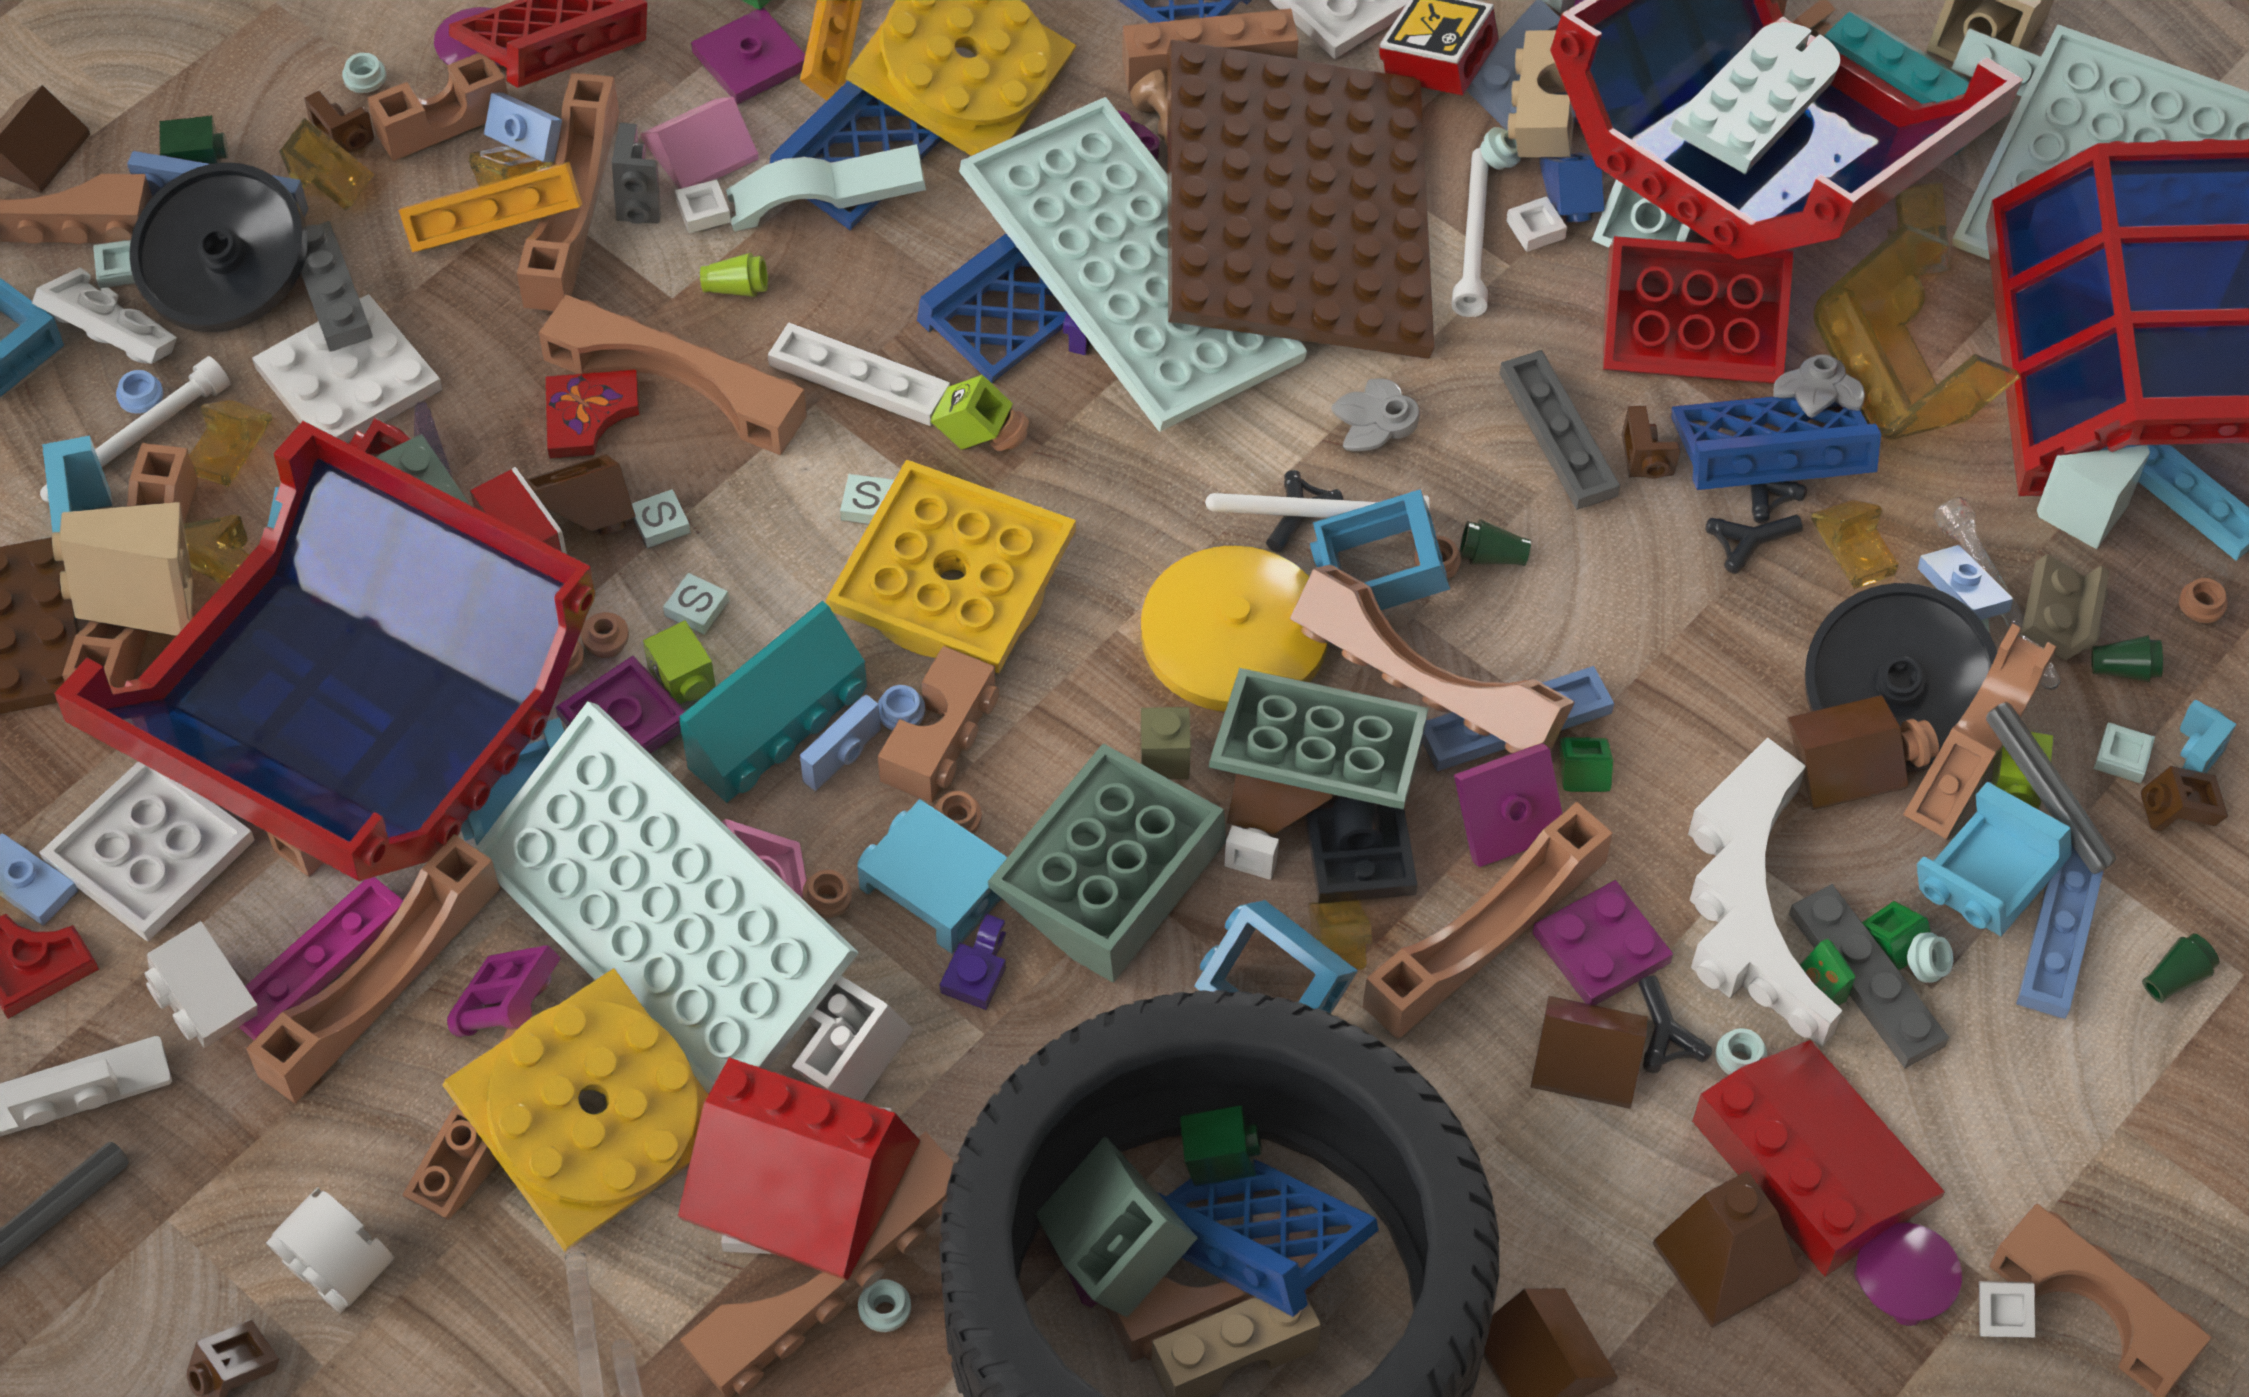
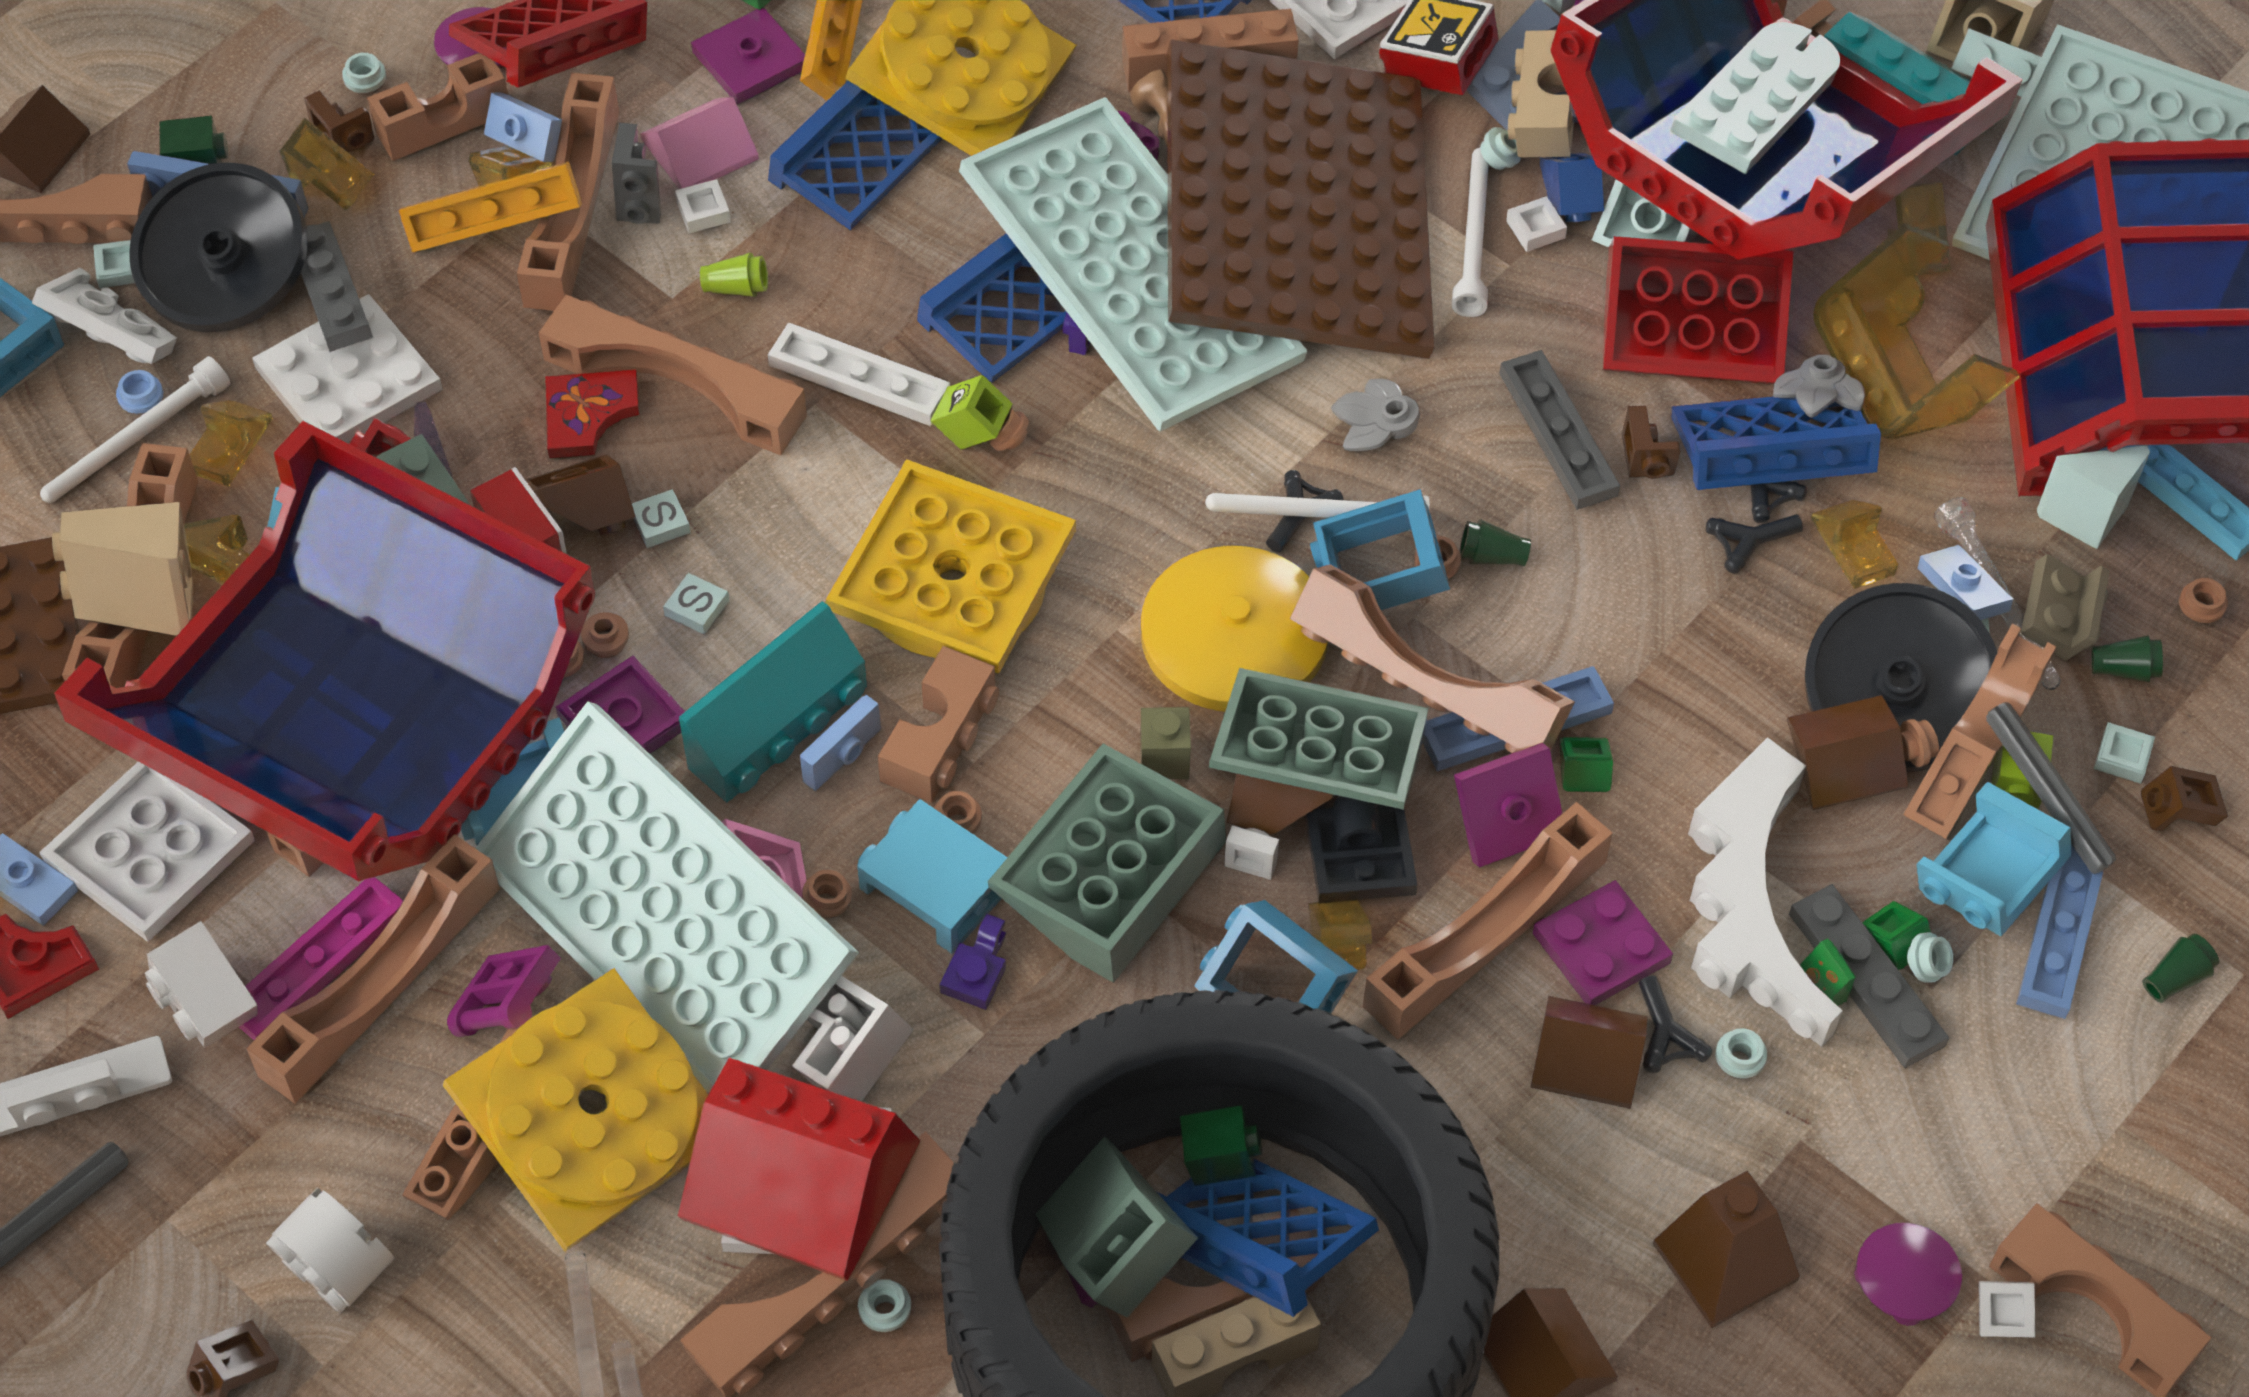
medium azure panel [42,436,112,533] -> none
lime brick [643,620,716,705] -> none
light aqua piece [726,144,926,232] -> none
light aqua tile [840,474,894,524] -> none
light blue plate [878,685,925,730] -> none
red slope [1692,1040,1945,1277] -> none
medium azure bracket [2180,700,2237,773] -> none

